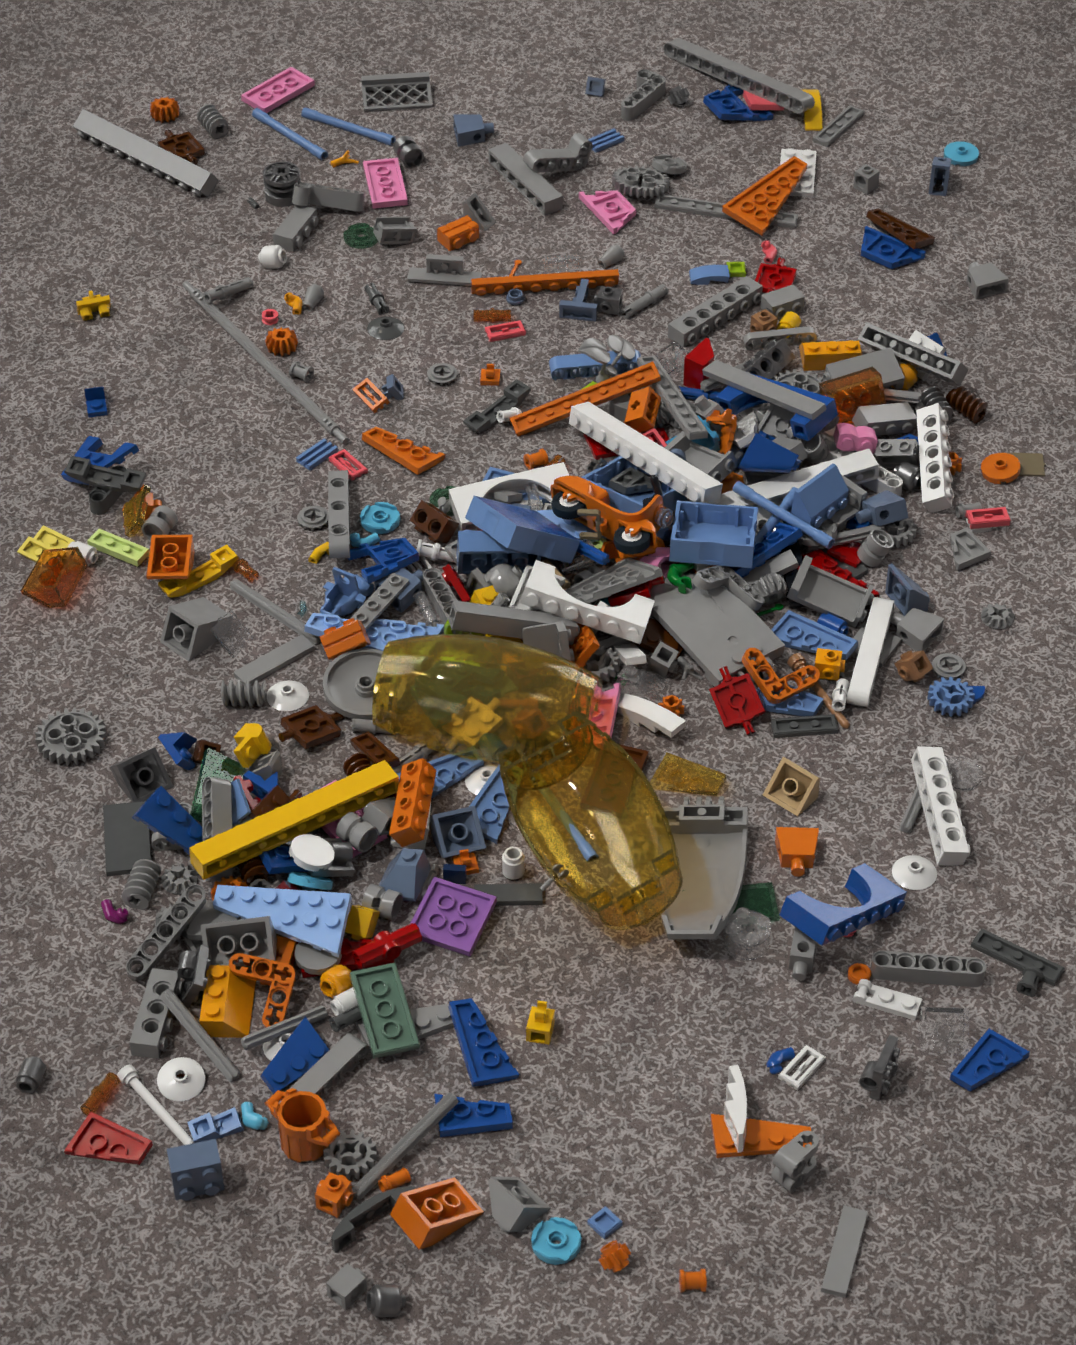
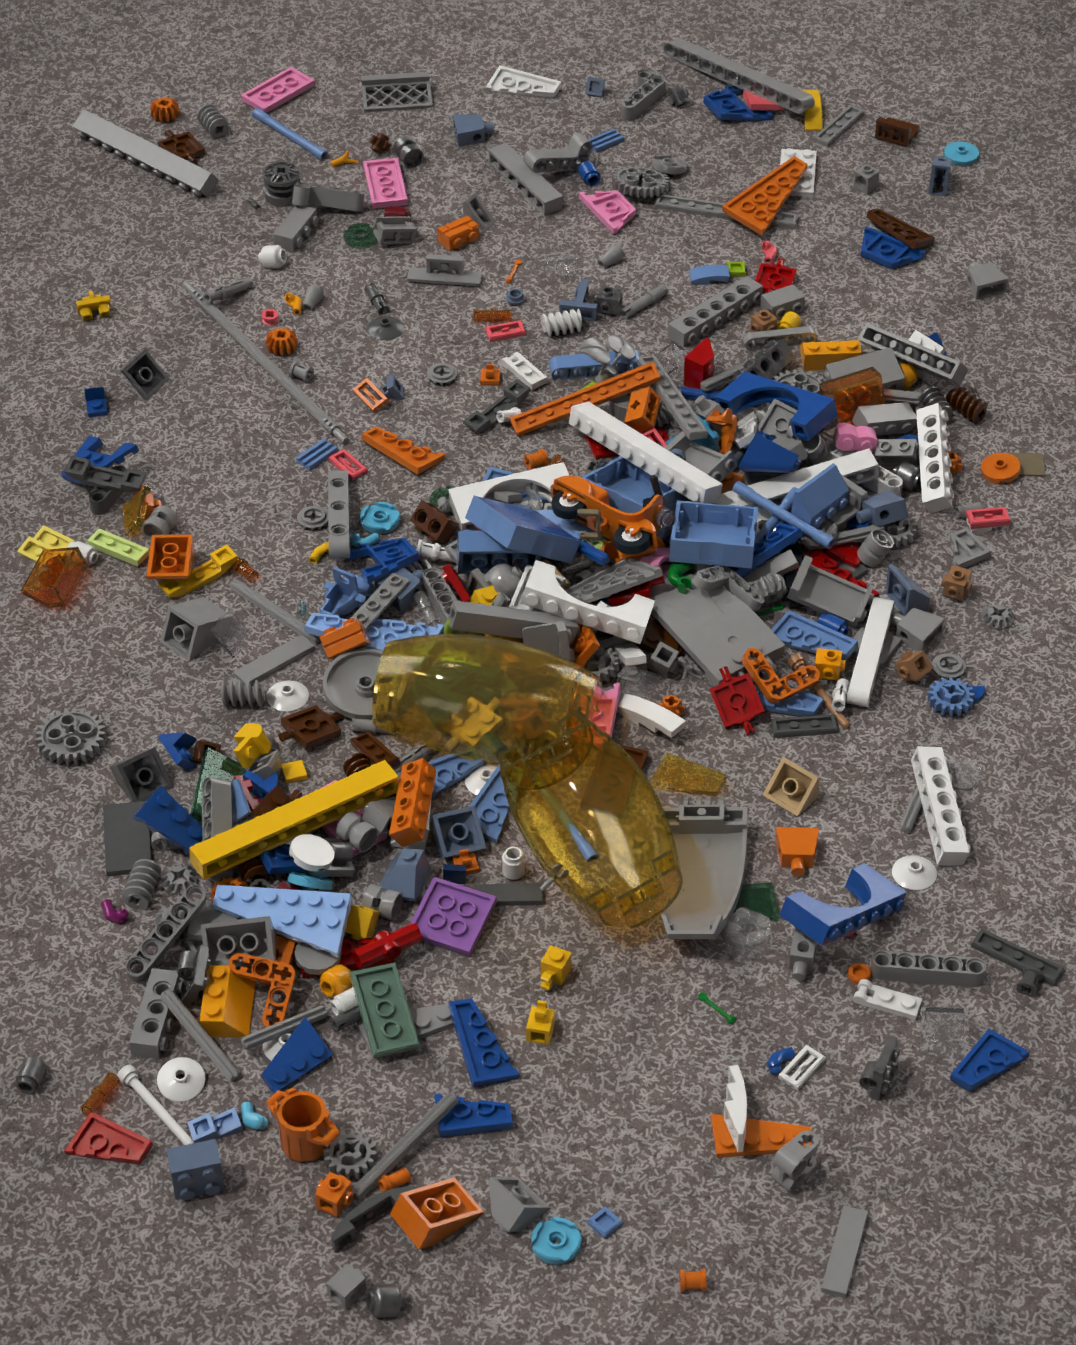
light grey beam [279,1033,370,1103] -> none
medium blue piece [301,107,396,146] -> none
orange plate [471,269,619,296] -> none
orange gear [598,1240,631,1273] -> none
dark grey wing [608,467,662,495] -> none
light grey tile [702,360,827,420] -> none
none -> flat silver slope [121,349,170,400]
none -> yellow tile [281,760,307,784]
none -> reddish brown gear [369,132,392,154]
none -> dark red brick [384,206,411,221]
none -> white wing [485,65,562,98]
none -> white plate [500,352,547,390]
none -> yellow brick [540,945,572,991]
none -> white piece [541,309,582,337]
none -> blue brick [578,161,600,186]
none -> green hinge [698,992,736,1024]
none -> reddish brown bracket [875,117,920,147]
none -> medium nougat brick [941,565,973,601]

